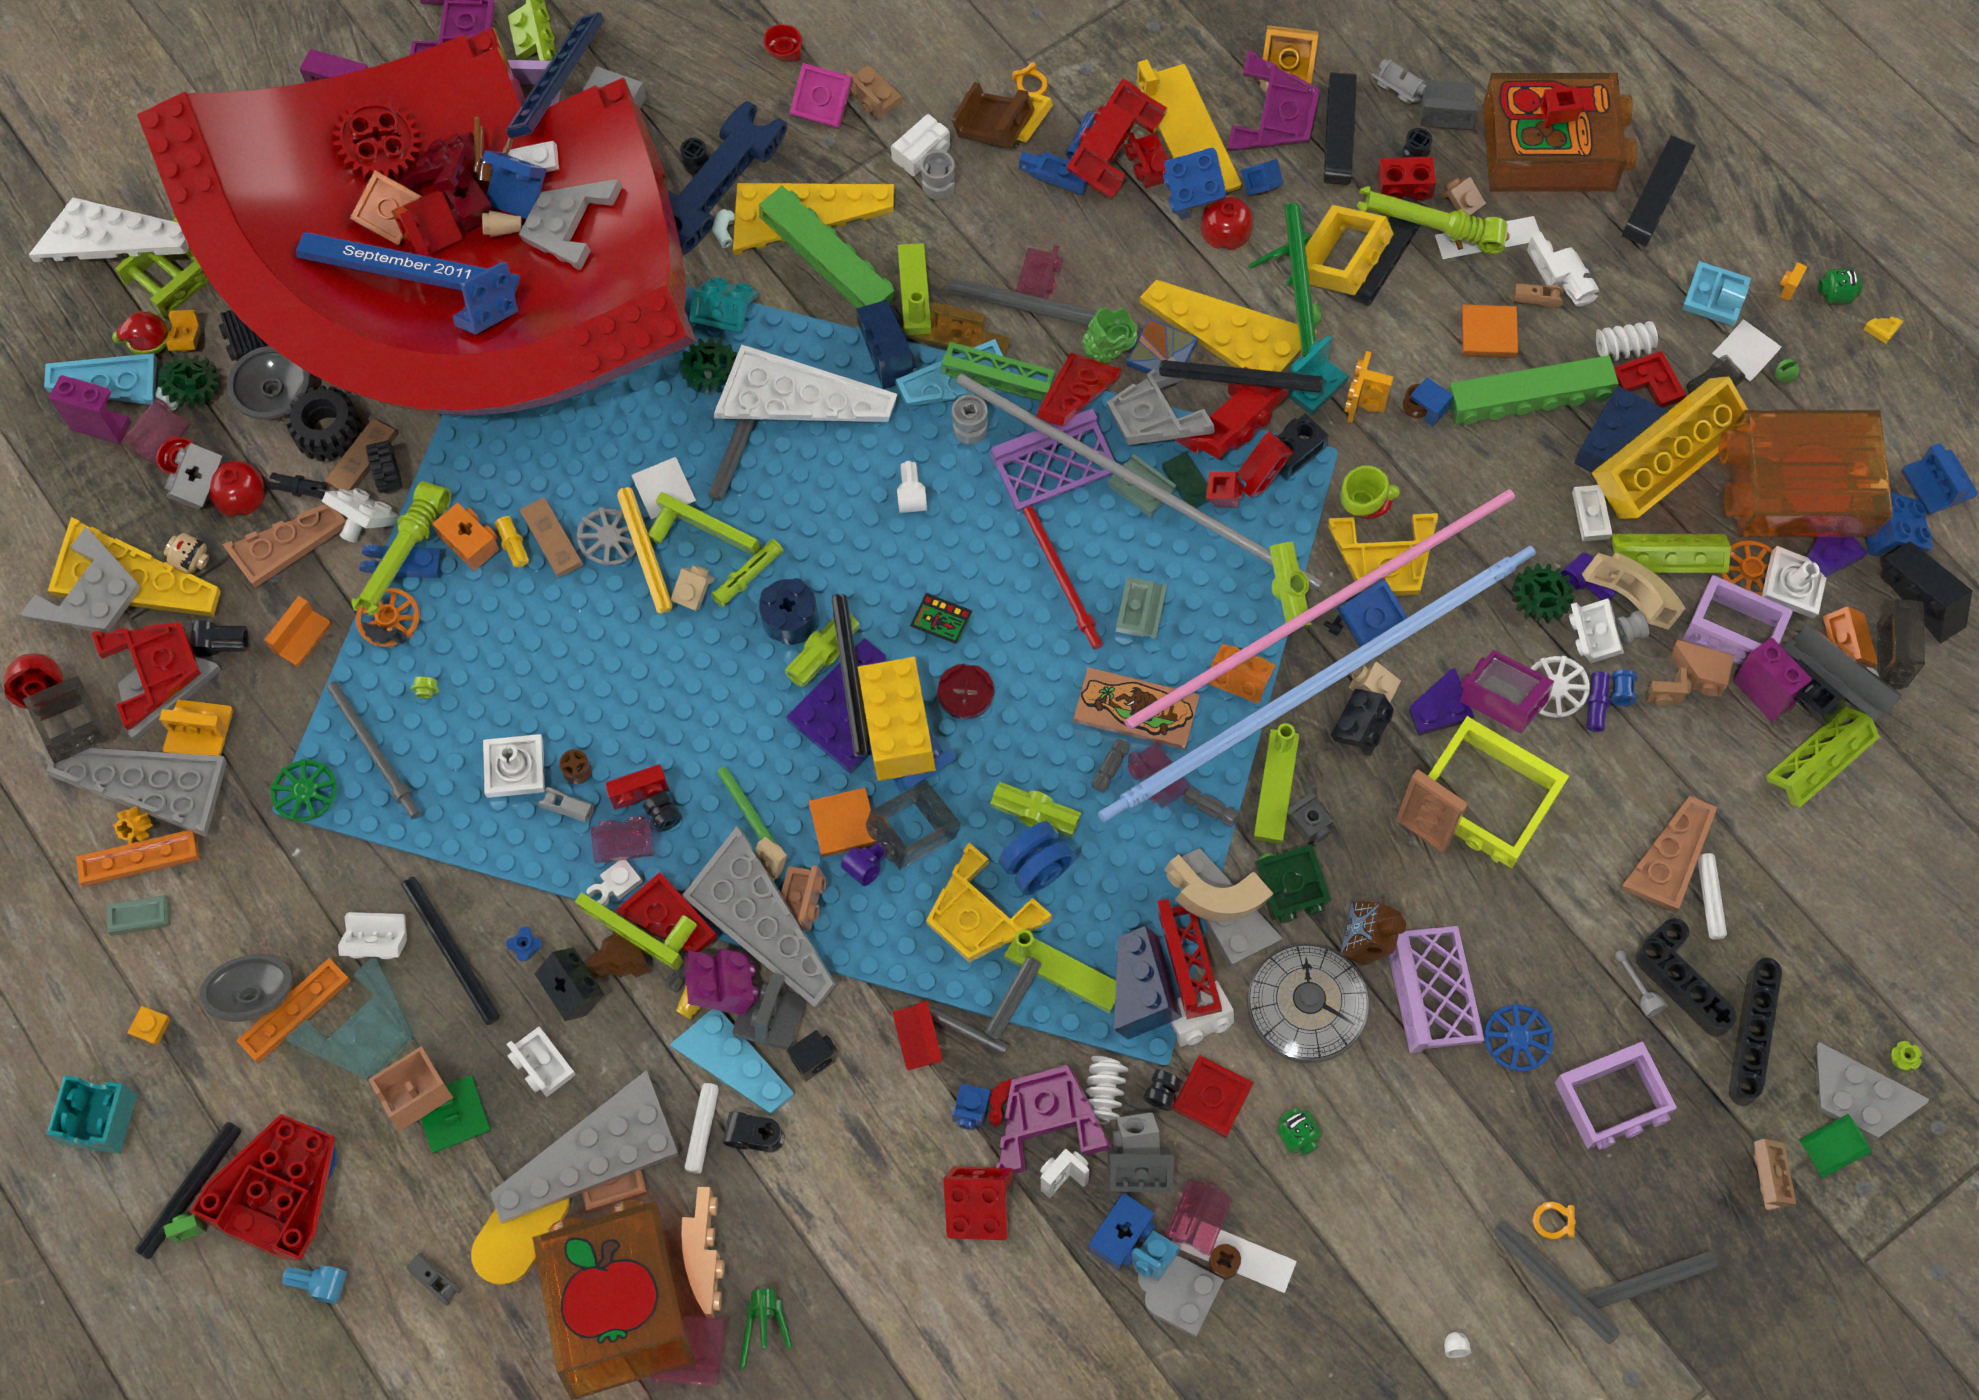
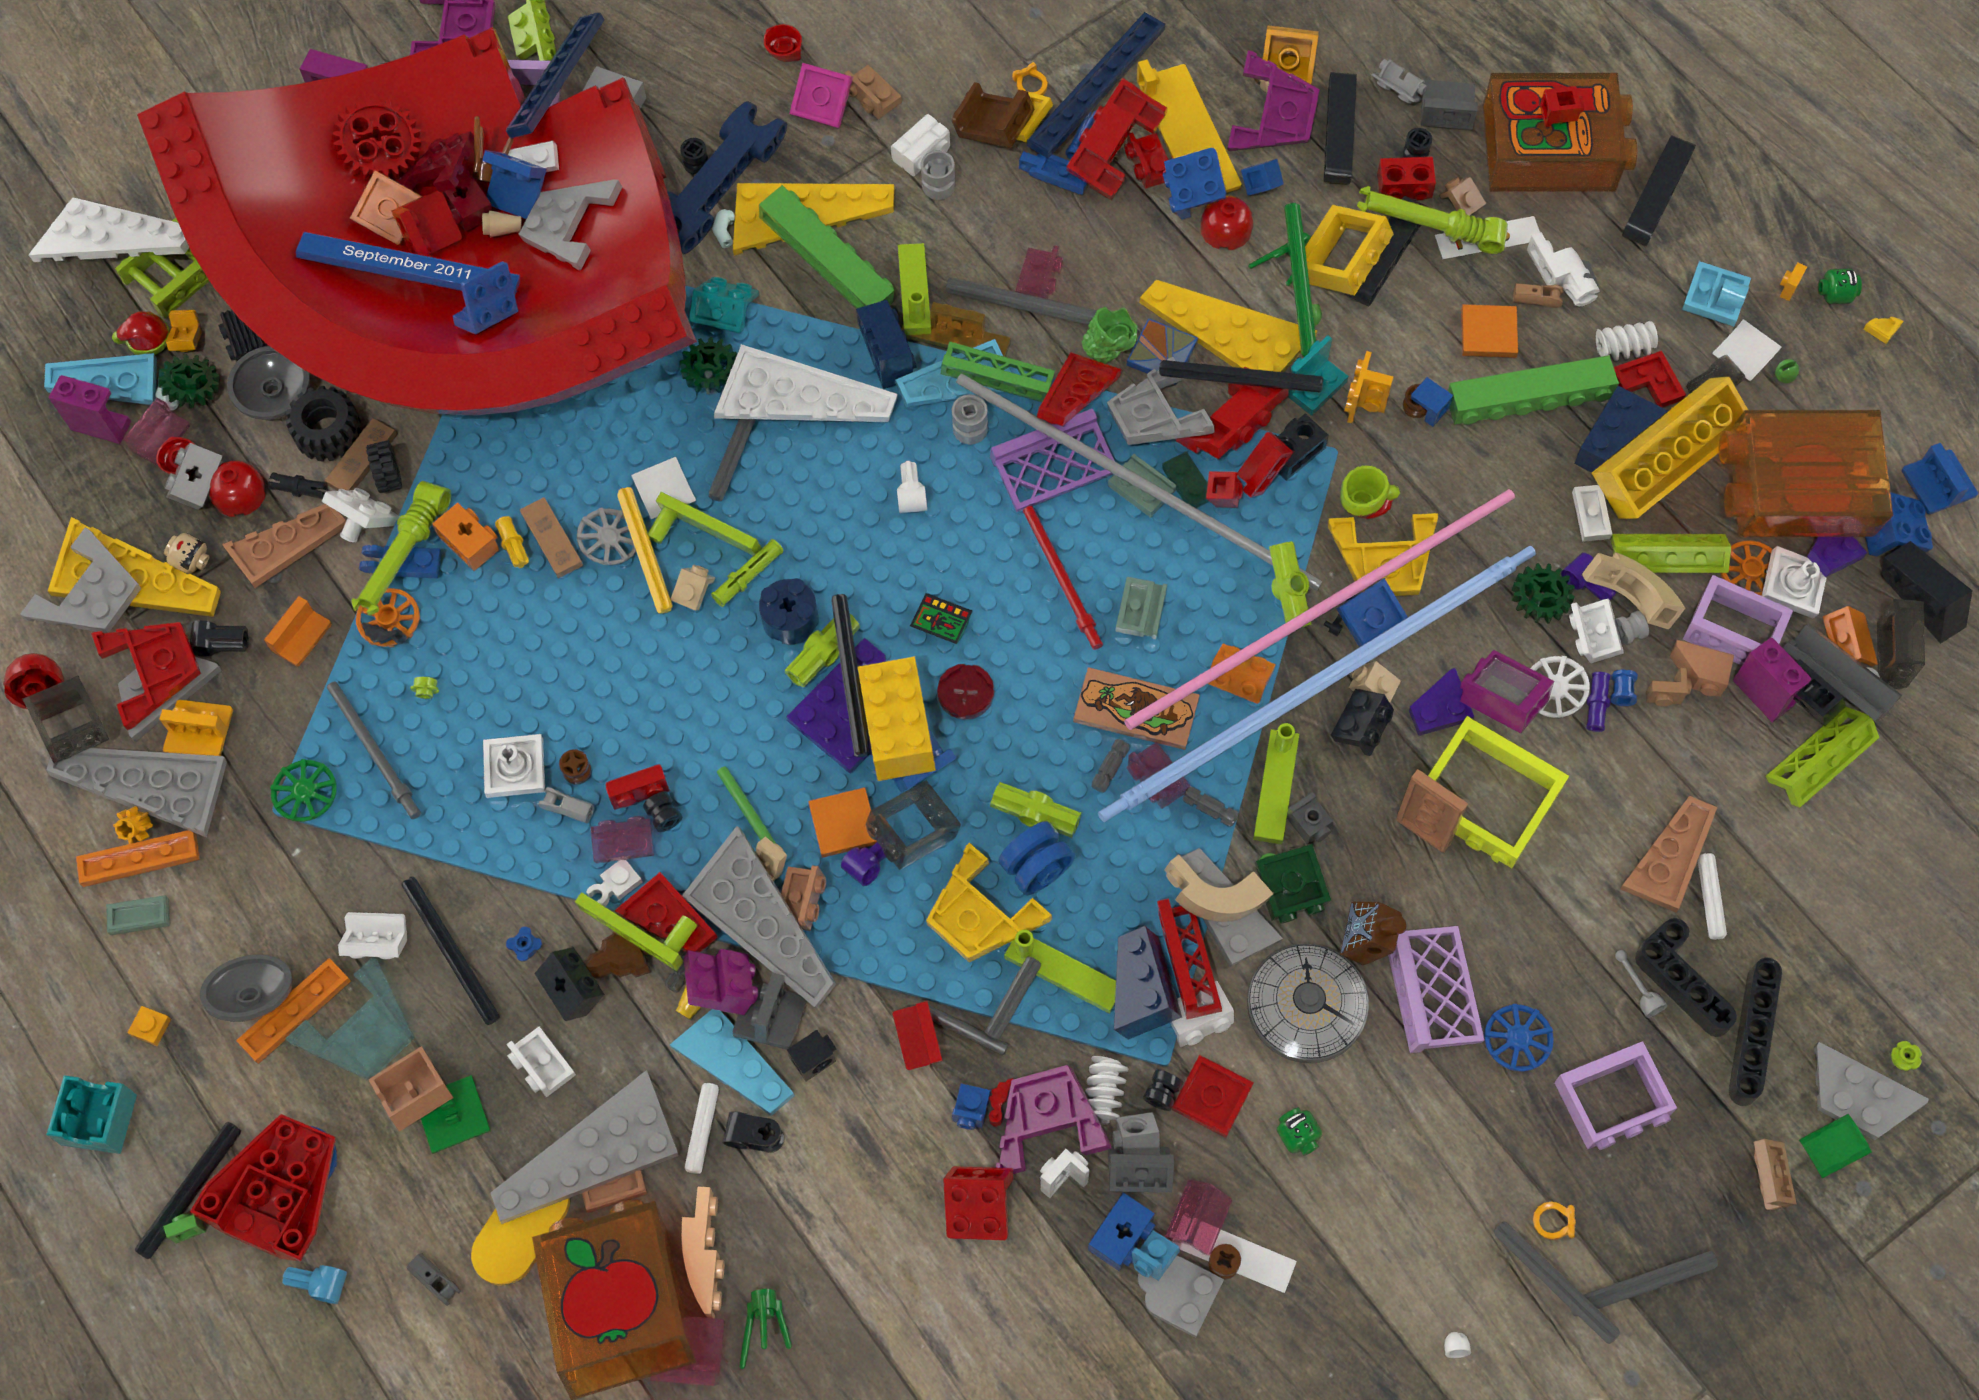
none -> dark blue tile [1027,12,1166,158]

